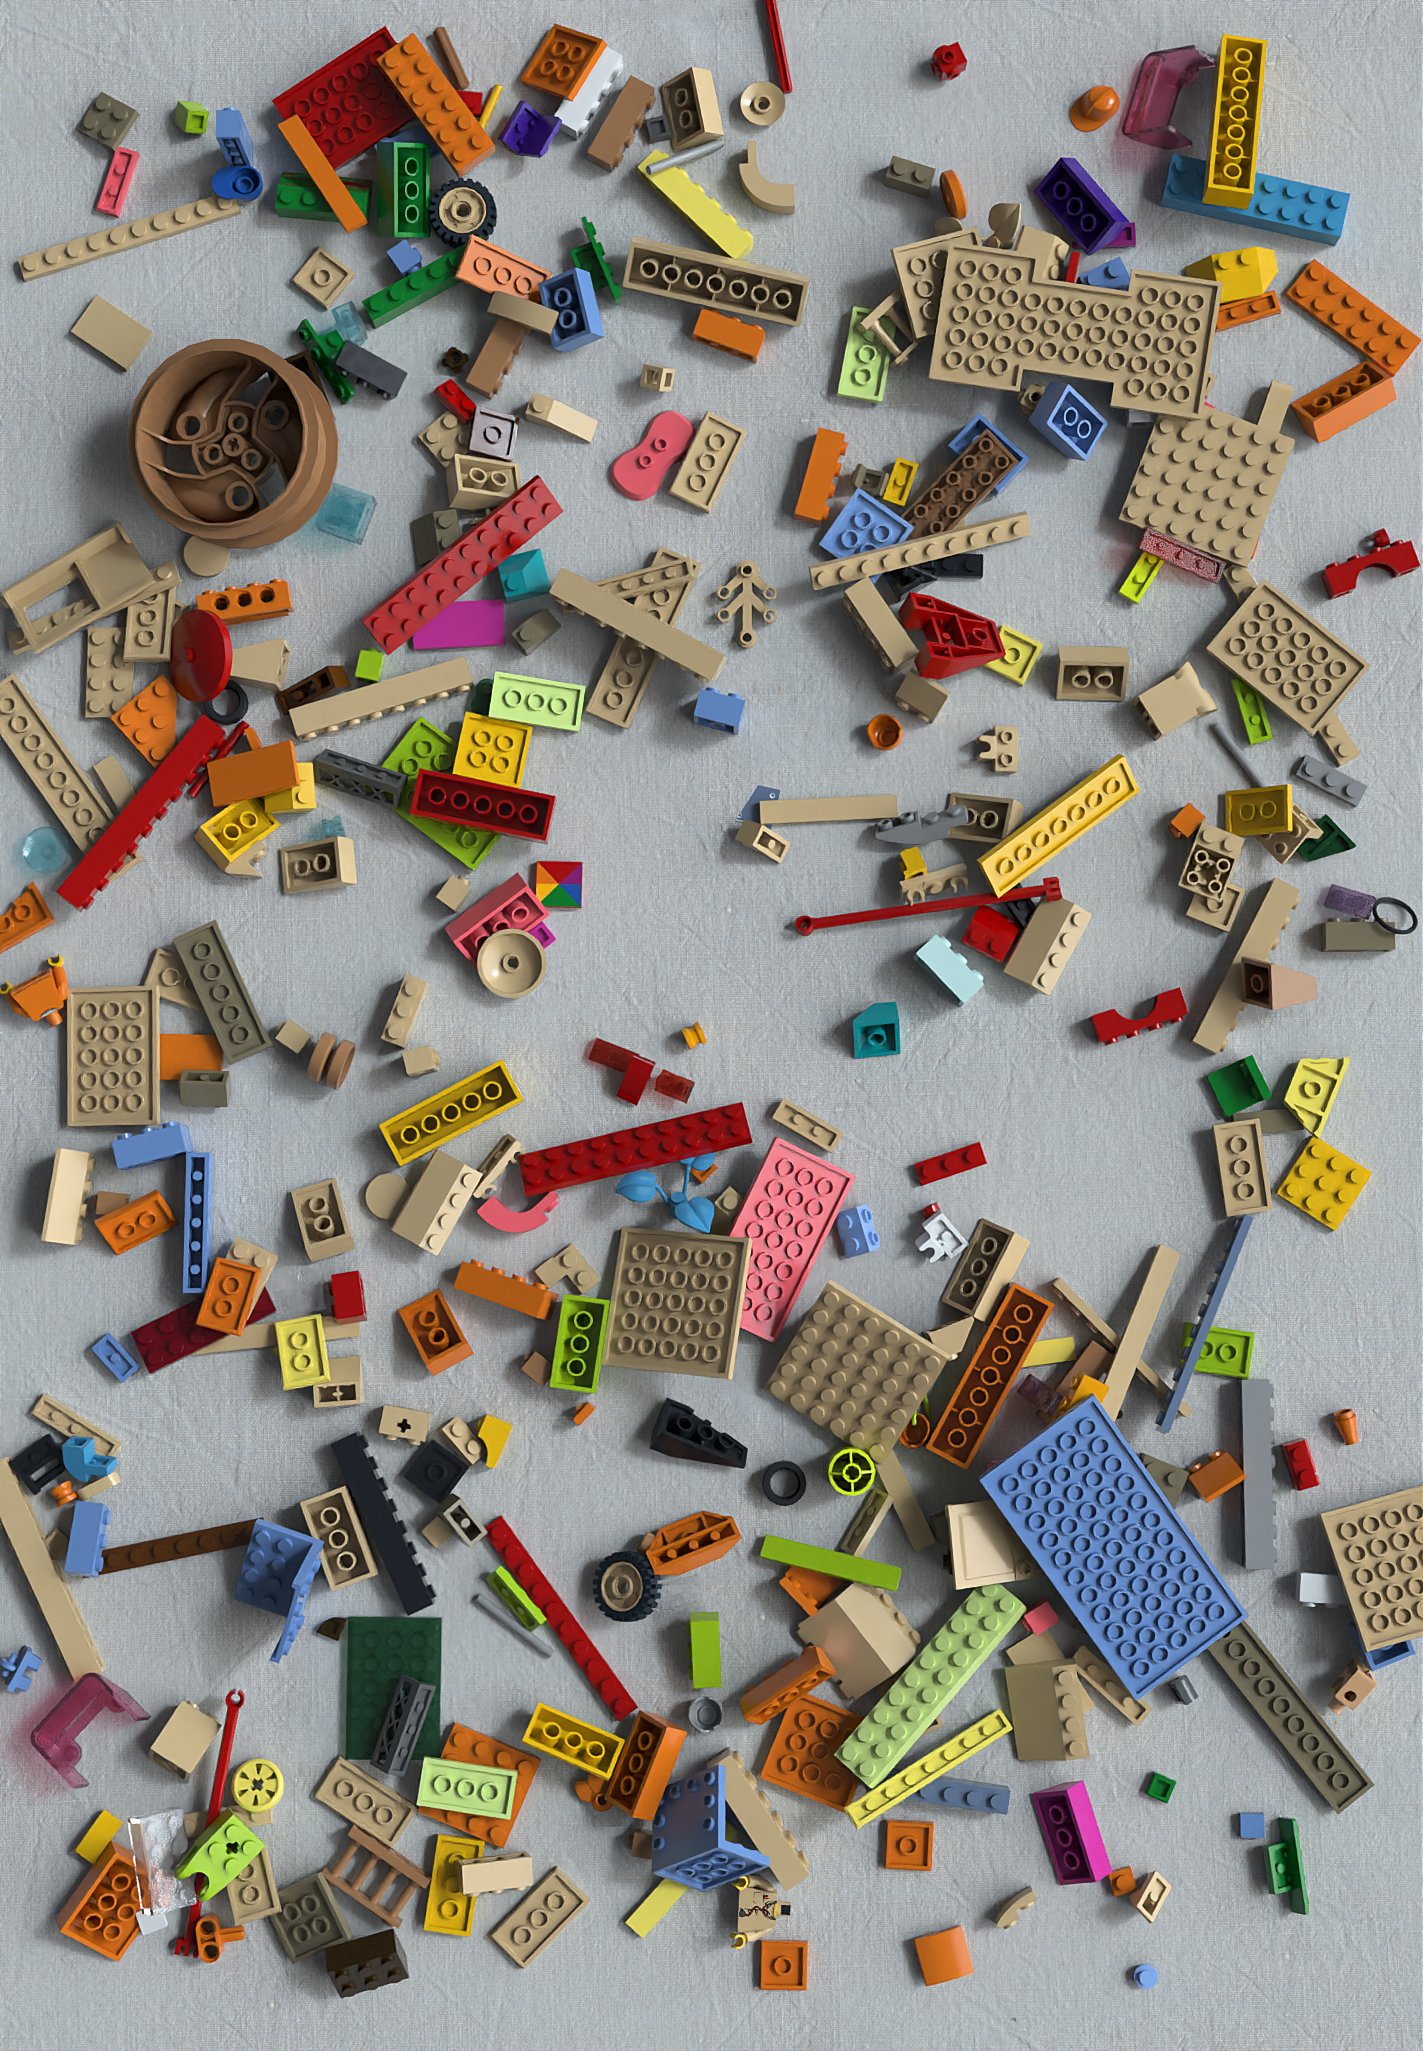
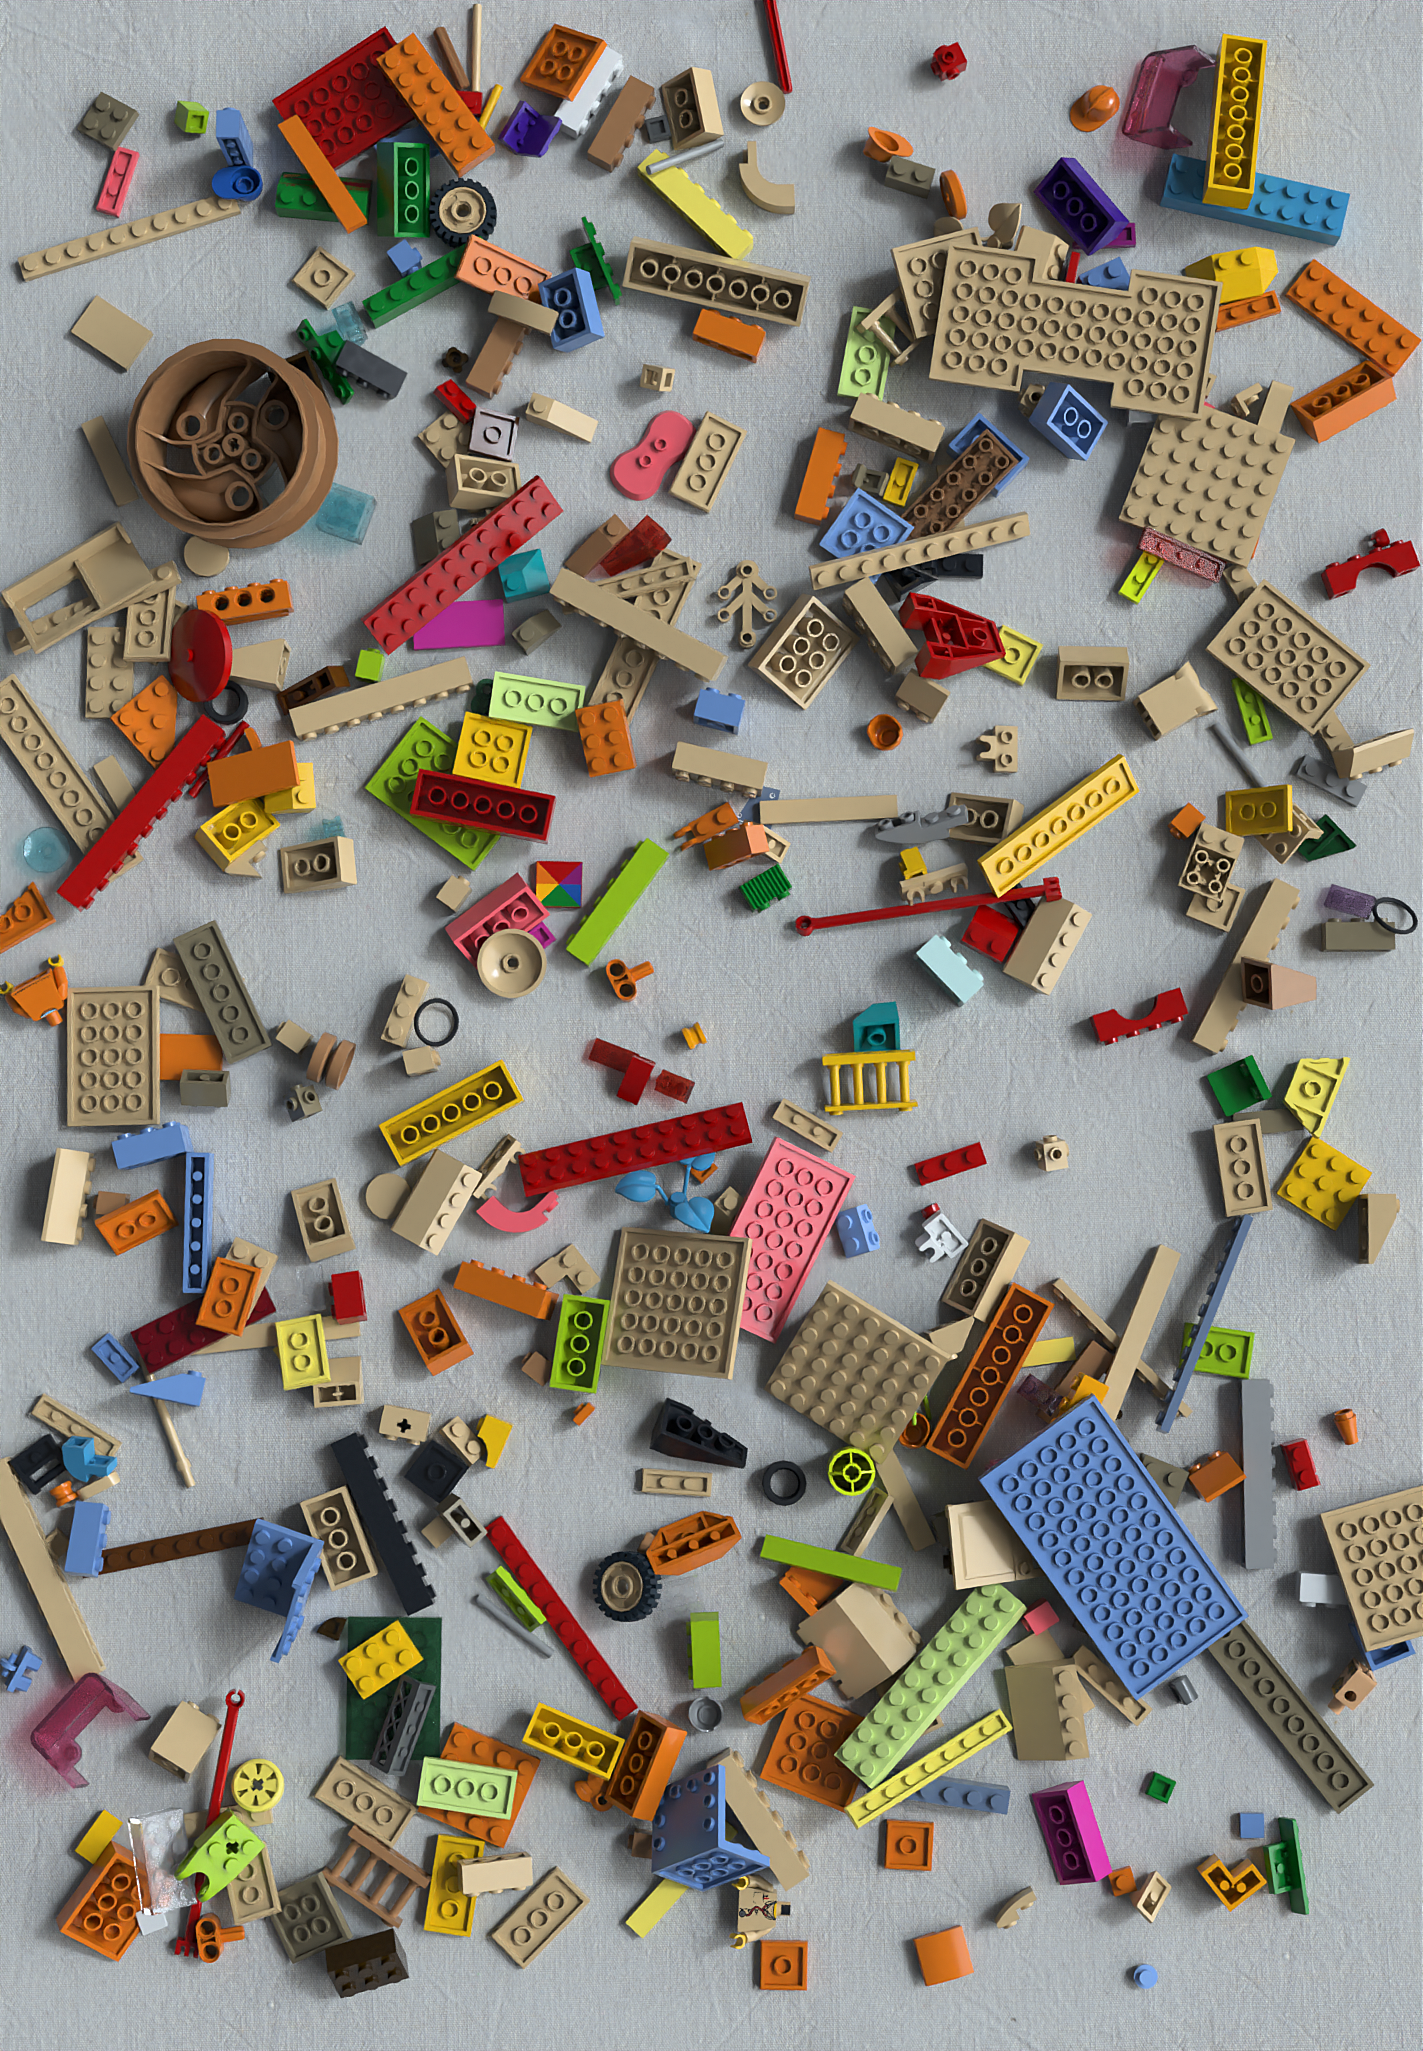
dark grey fence [315,749,408,810] -> none
none -> tan tile [81,415,139,507]
none -> medium blue slope [129,1370,206,1407]
none -> tan bar [138,1356,196,1488]
none -> dark tan brick [282,1084,323,1122]
none -> yellow plate [338,1620,423,1700]
none -> black tyre [414,998,459,1047]
none -> tan bar [471,4,482,92]
none -> medium nougat slope [564,514,631,578]
none -> lime brick [565,838,670,967]
none -> orange brick [575,698,637,777]
none -> clear red slope [599,515,672,577]
none -> orange beam [606,959,654,1002]
none -> tan tile [641,1468,712,1497]
none -> tan brick [672,741,768,799]
none -> orange hinge [673,802,739,851]
none -> orange brick [703,822,769,871]
none -> green brick [738,864,792,913]
none -> tan slope [748,593,860,710]
none -> yellow fence [821,1049,918,1115]
none -> tan brick [848,393,945,464]
none -> orange piece [863,127,914,163]
none -> tan brick [1034,1135,1069,1172]
none -> light orange brick [1196,1853,1267,1912]
none -> tan bracket [1231,382,1263,420]
none -> tan slope [1332,728,1414,781]
none -> tan slope [1358,1194,1400,1264]

